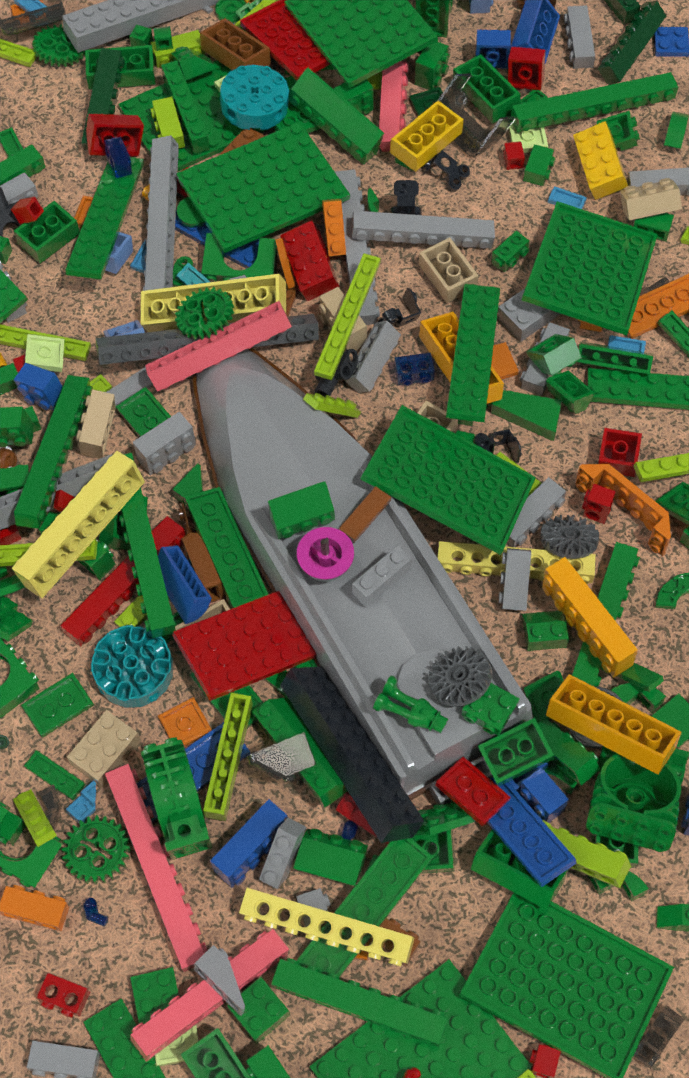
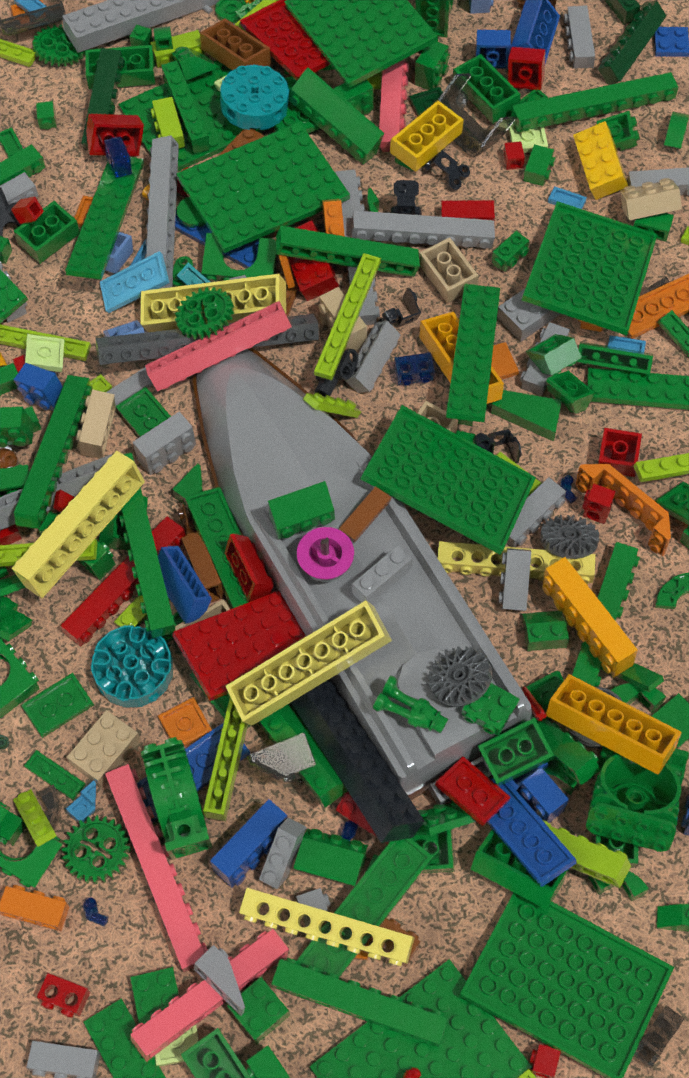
none -> green brick [36,101,57,129]
none -> medium azure tile [100,251,169,313]
none -> red slope [224,533,273,602]
none -> light yellow brick [226,600,392,725]
none -> green brick [276,226,420,277]
none -> red brick [441,200,495,221]
none -> red axle [521,687,547,721]
none -> clear blue arm [560,475,577,504]

